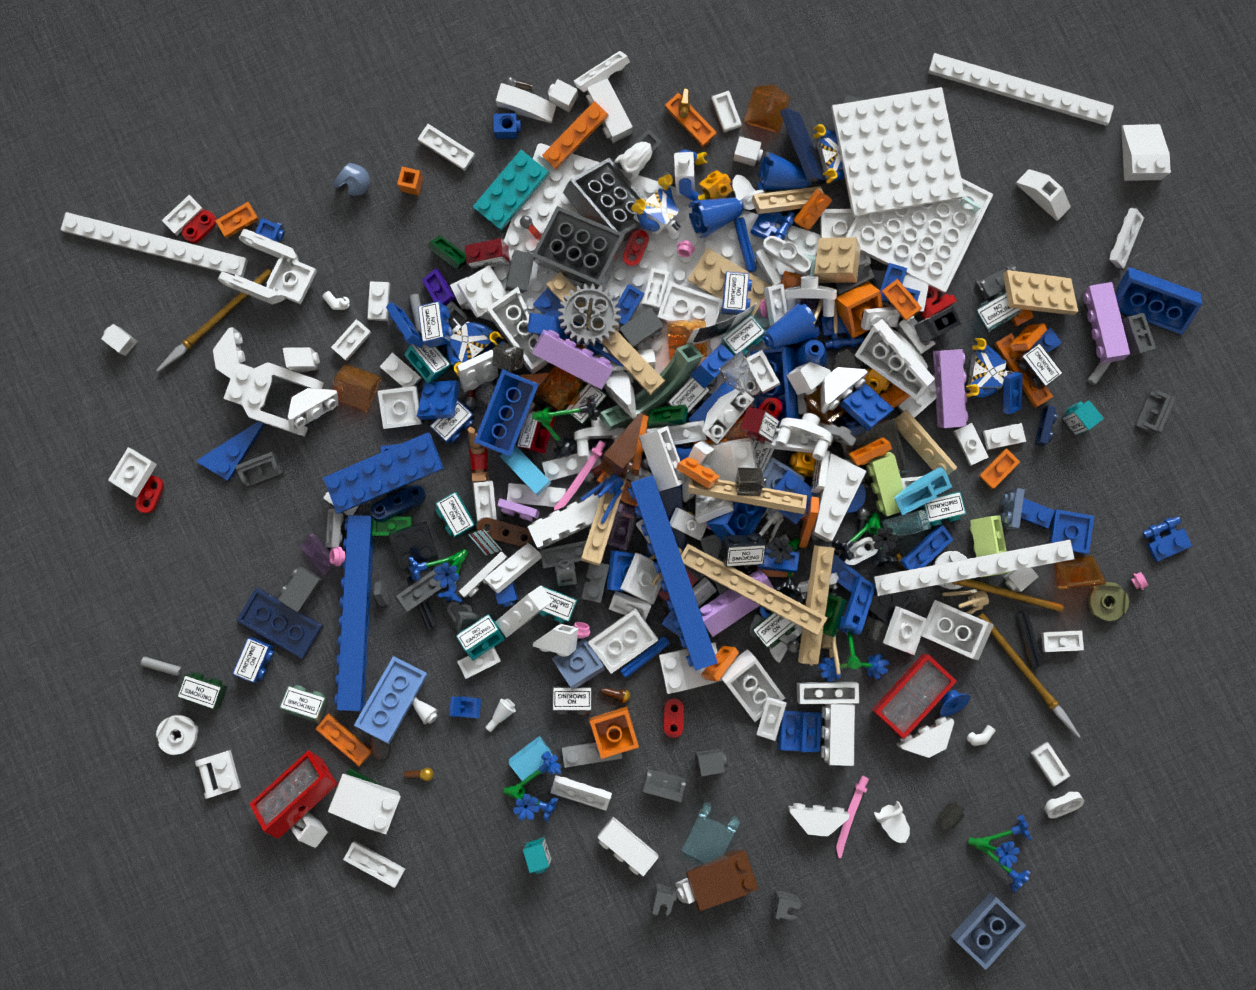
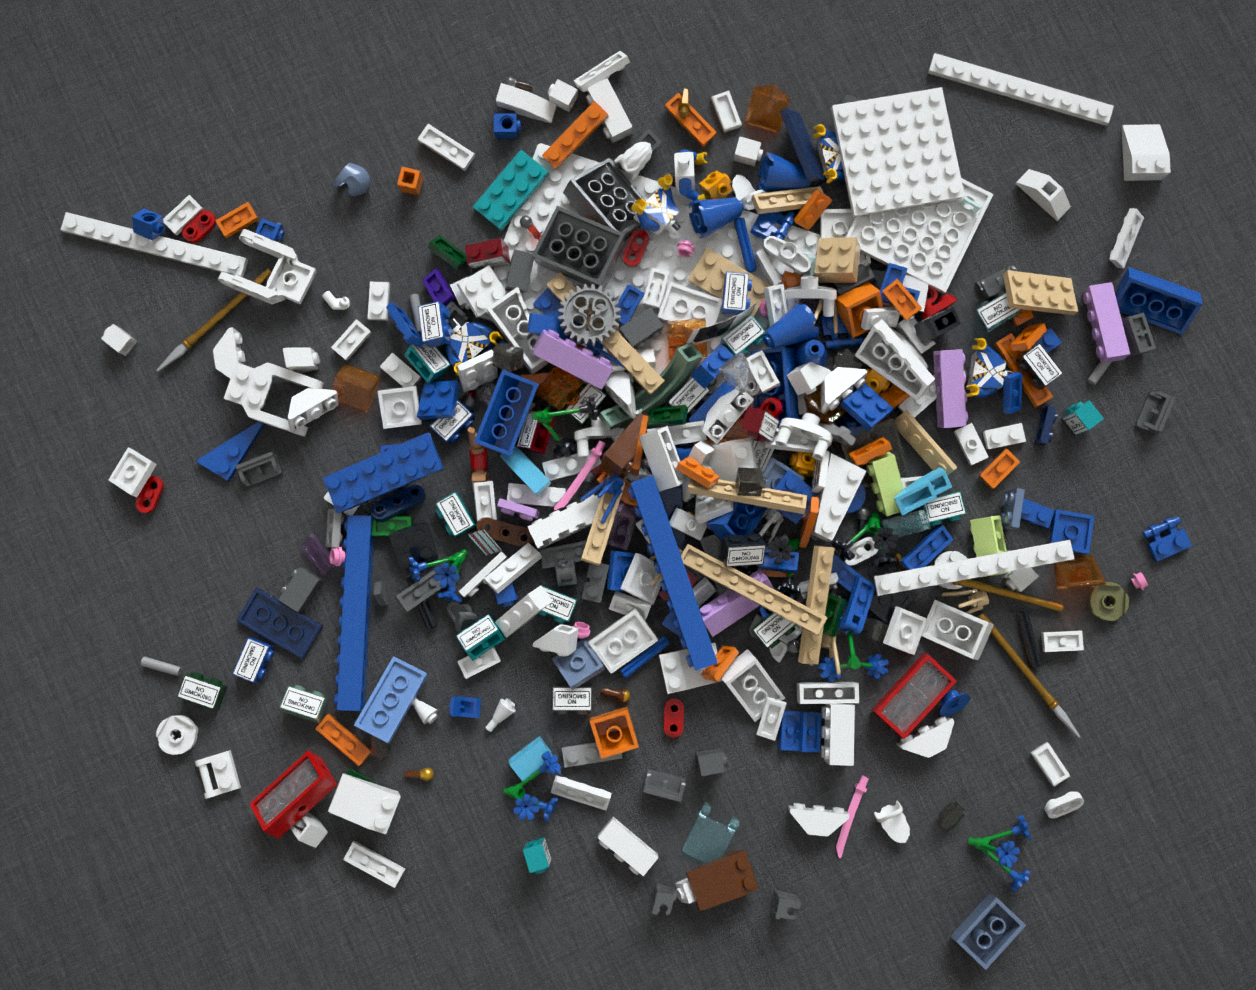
white arm [967,725,996,746] -> none
none -> blue brick [132,208,165,241]

